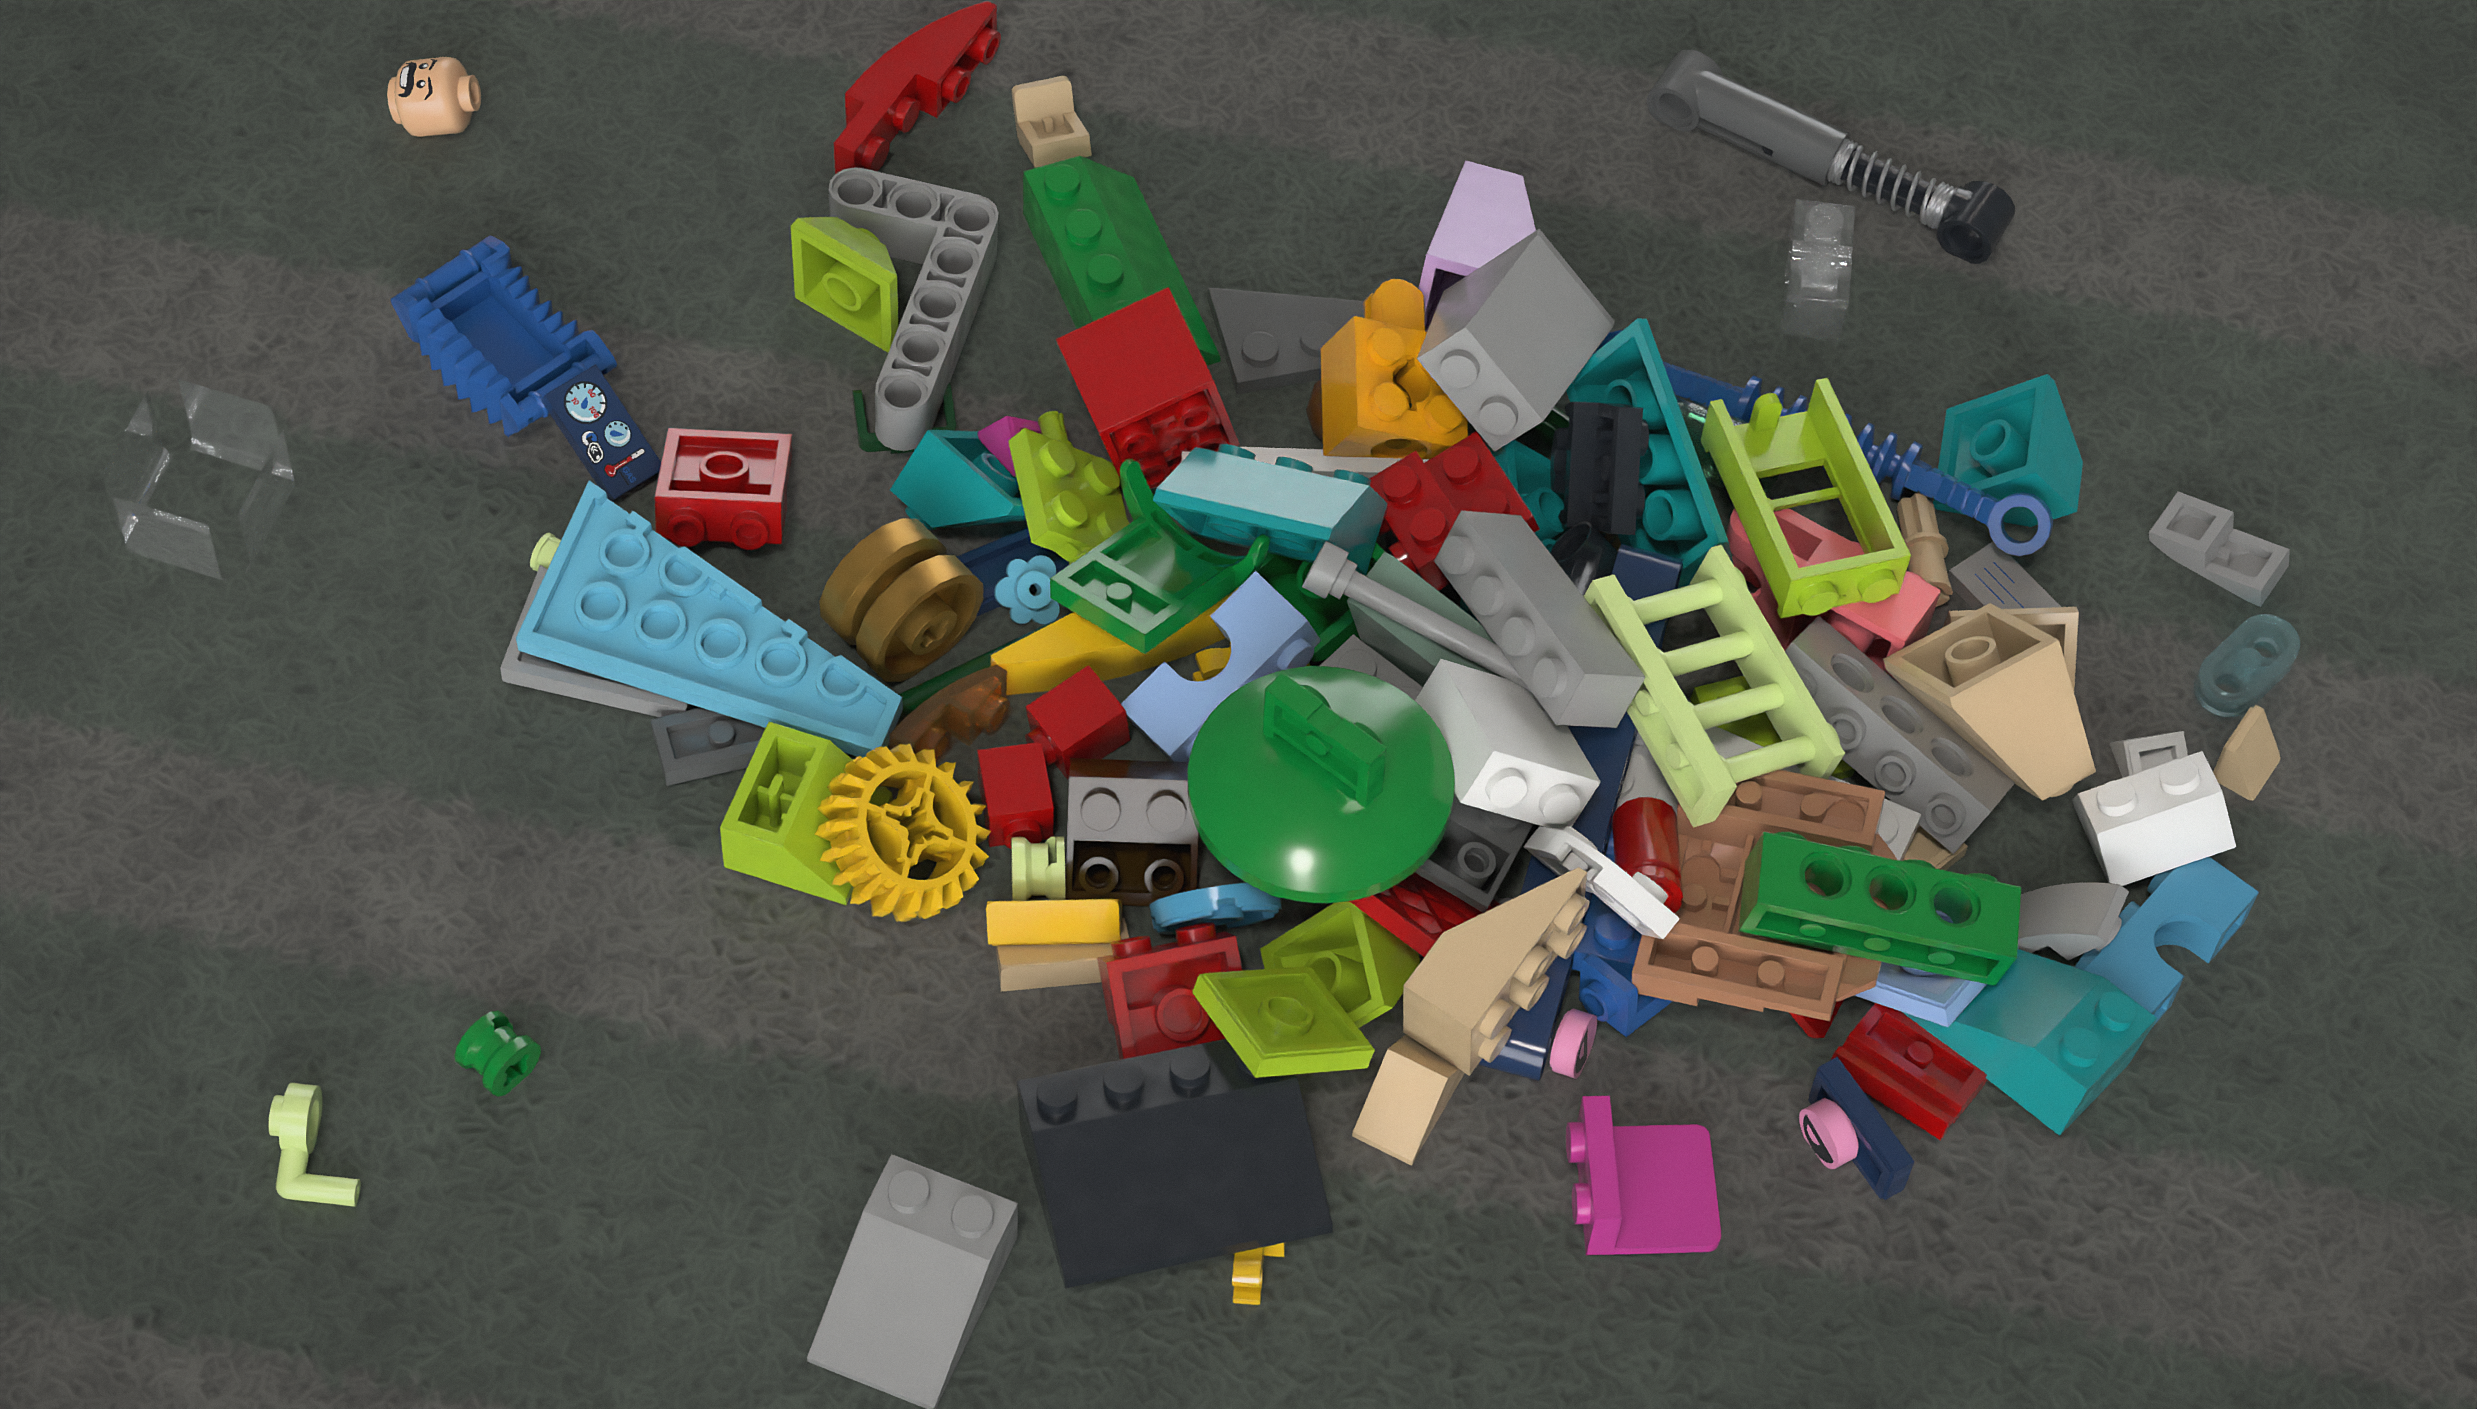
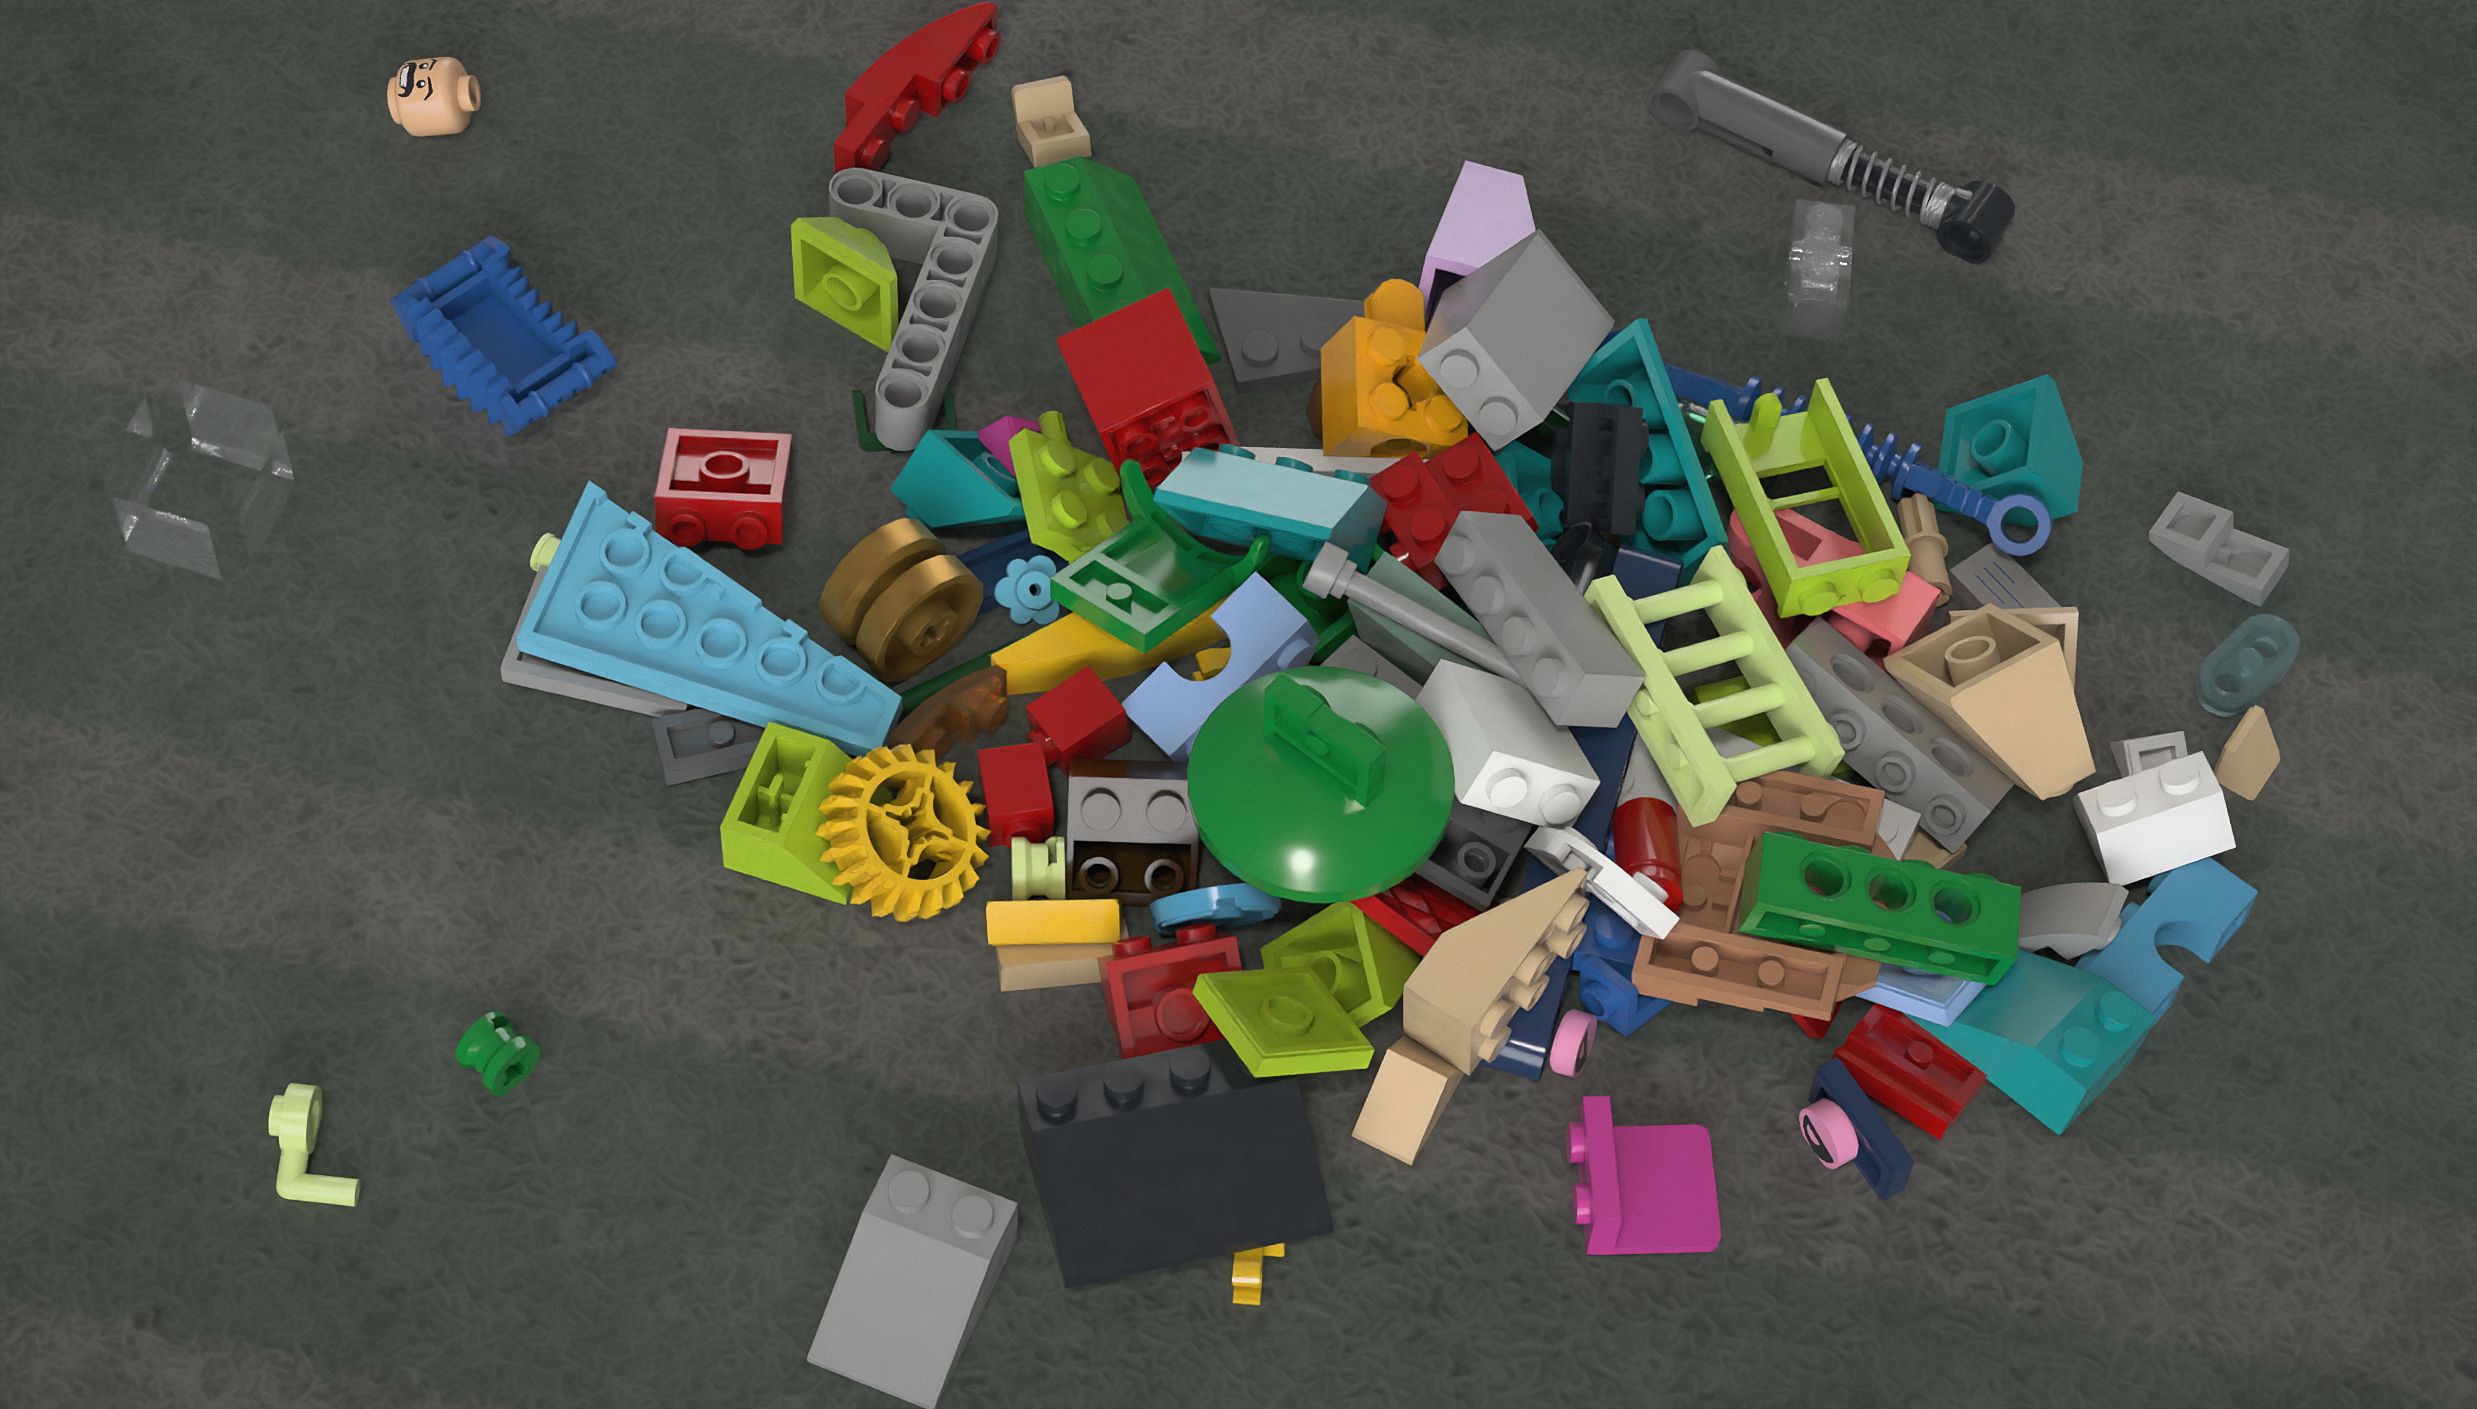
dark blue tile [541,364,661,502] -> none

